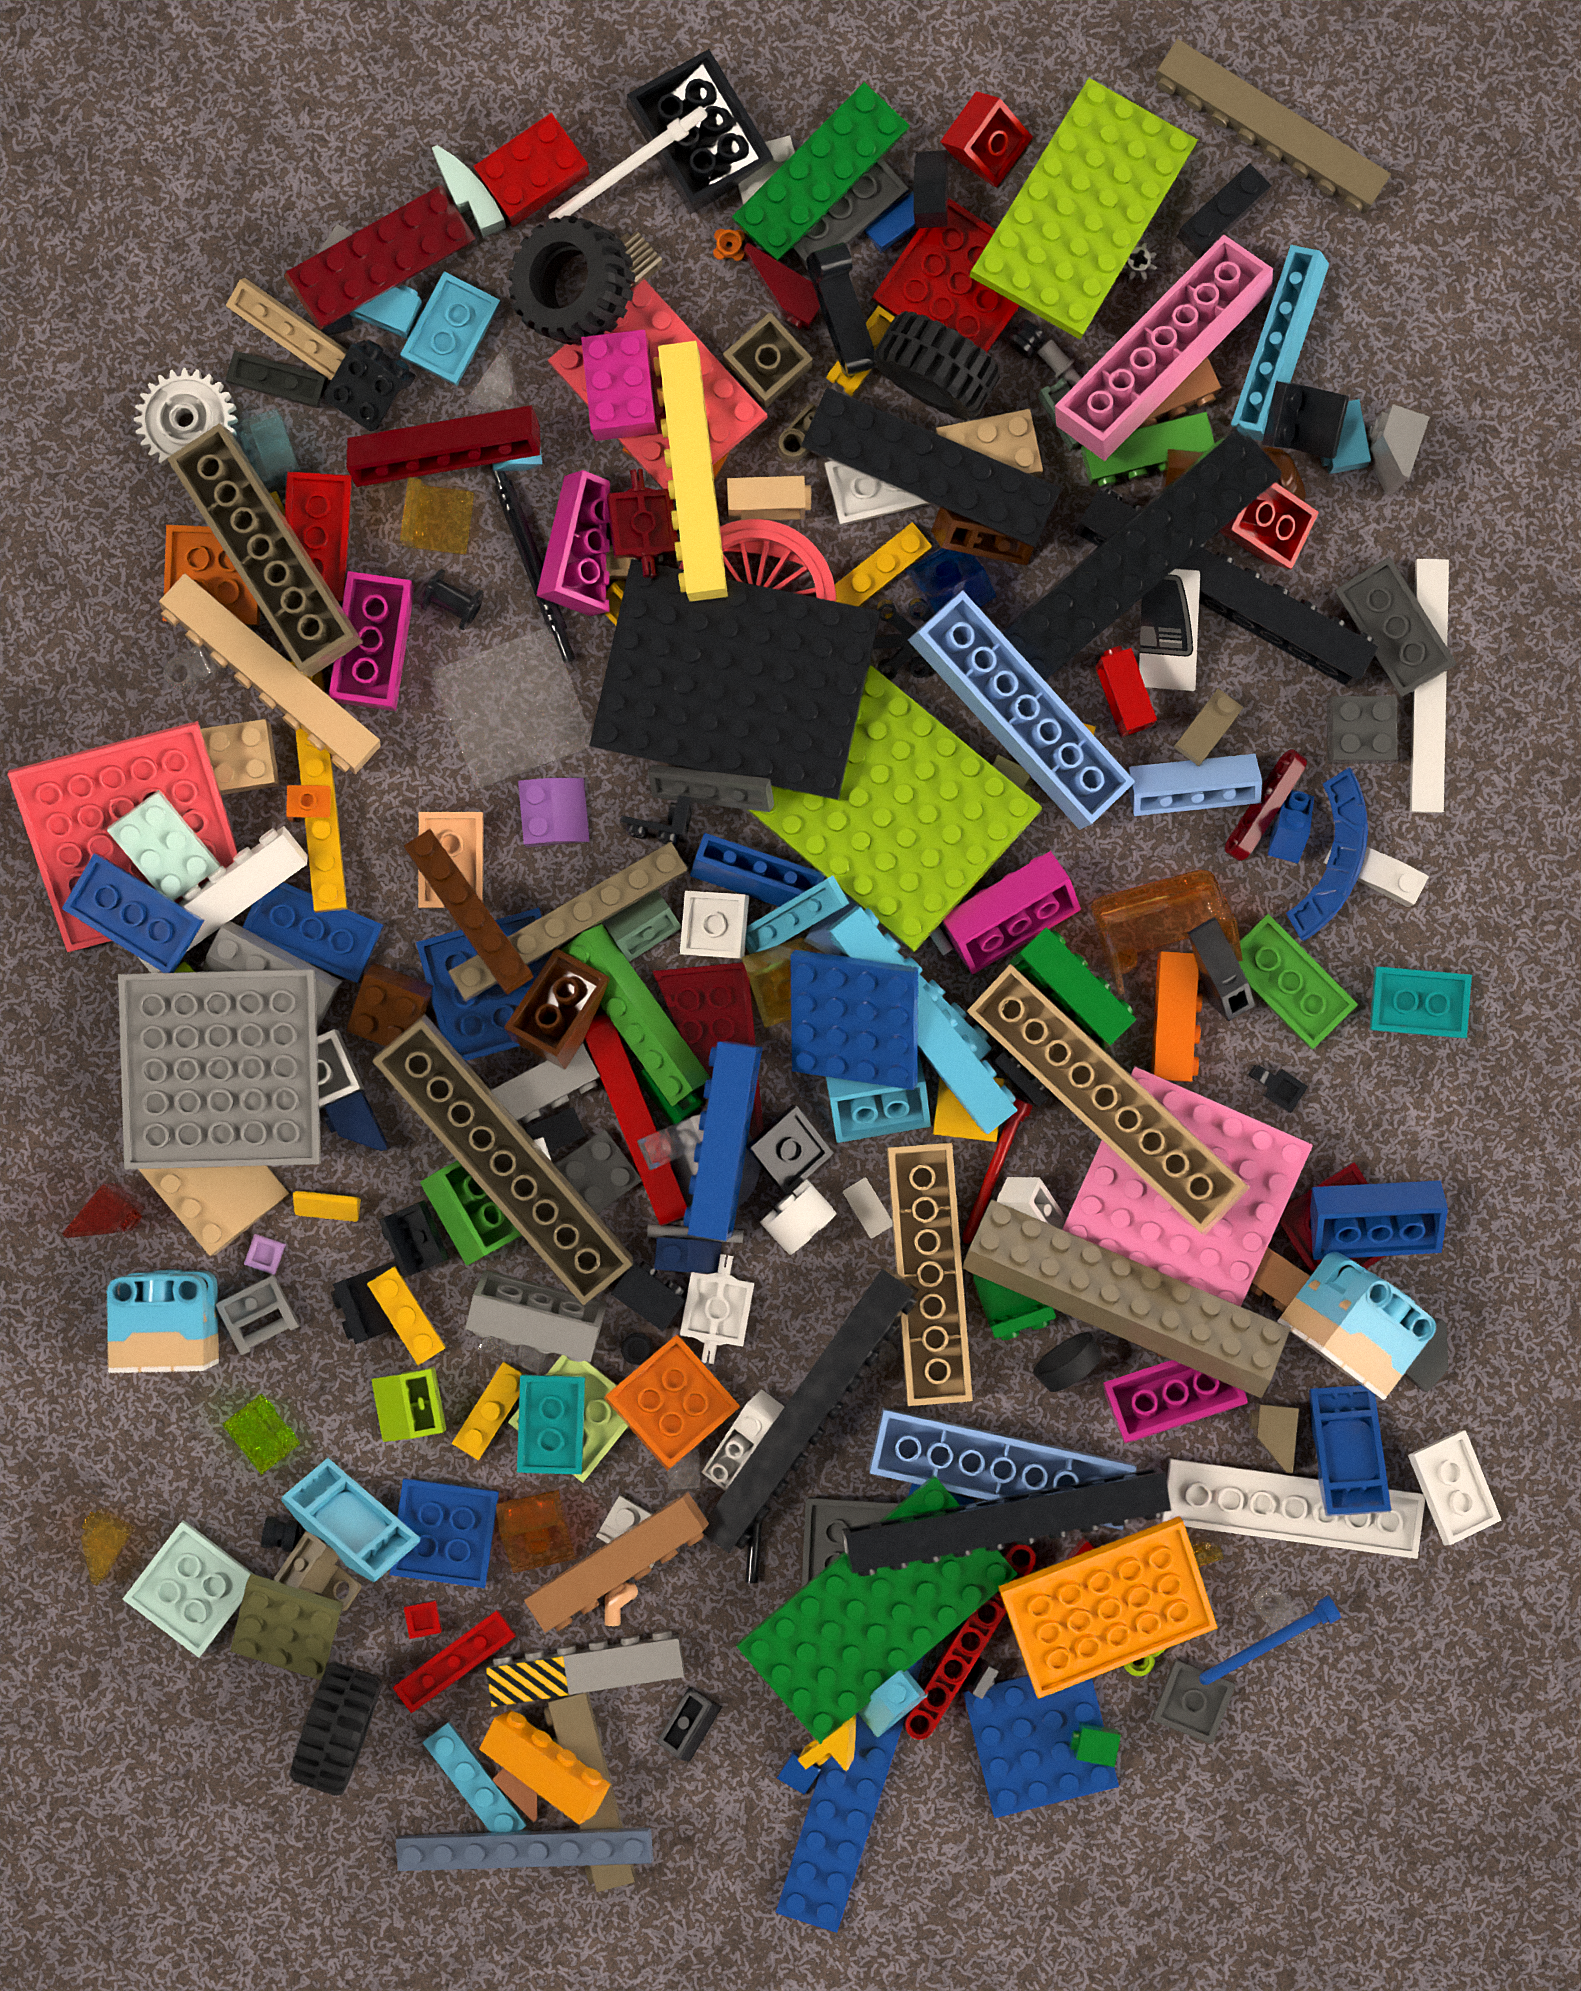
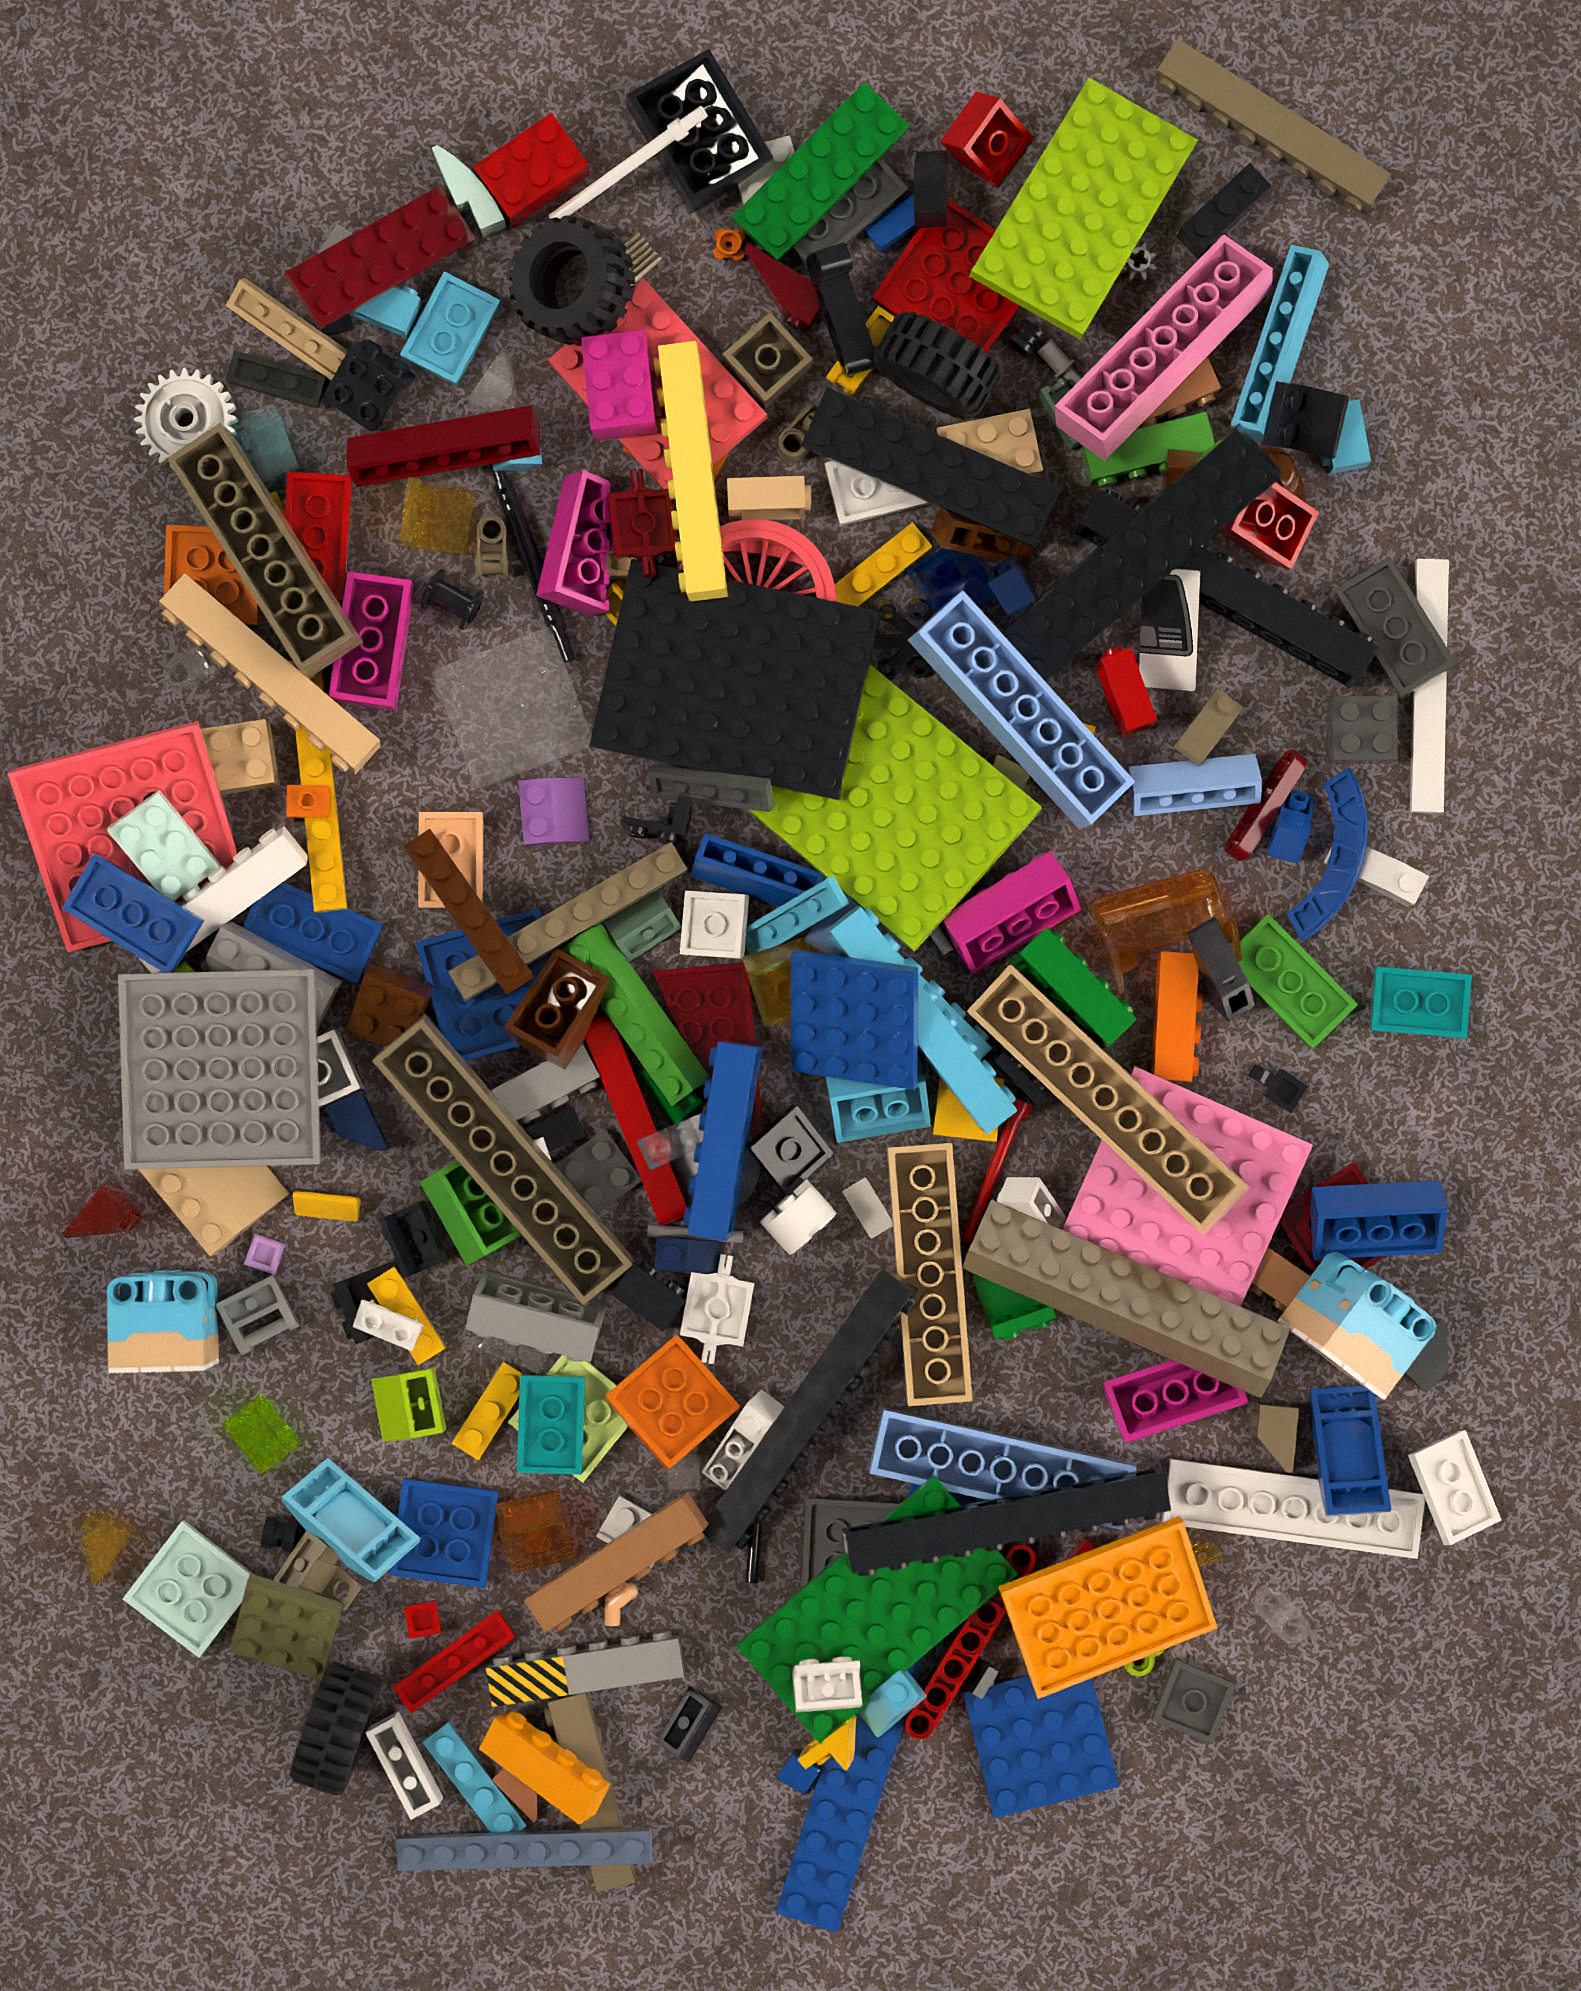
black plate [621,1333,653,1365] -> none
black tyre [1033,1332,1102,1392] -> none
green brick [1070,1722,1121,1767] -> none
blue piece [1199,1595,1341,1685] -> none
light grey slope [1366,404,1430,496] -> none
none -> white hinge [353,1299,424,1351]
none -> white brick [366,1711,443,1820]
none -> dark tan piece [475,515,509,577]
none -> white bracket [792,1657,862,1712]
none -> dark blue slope [988,553,1036,615]

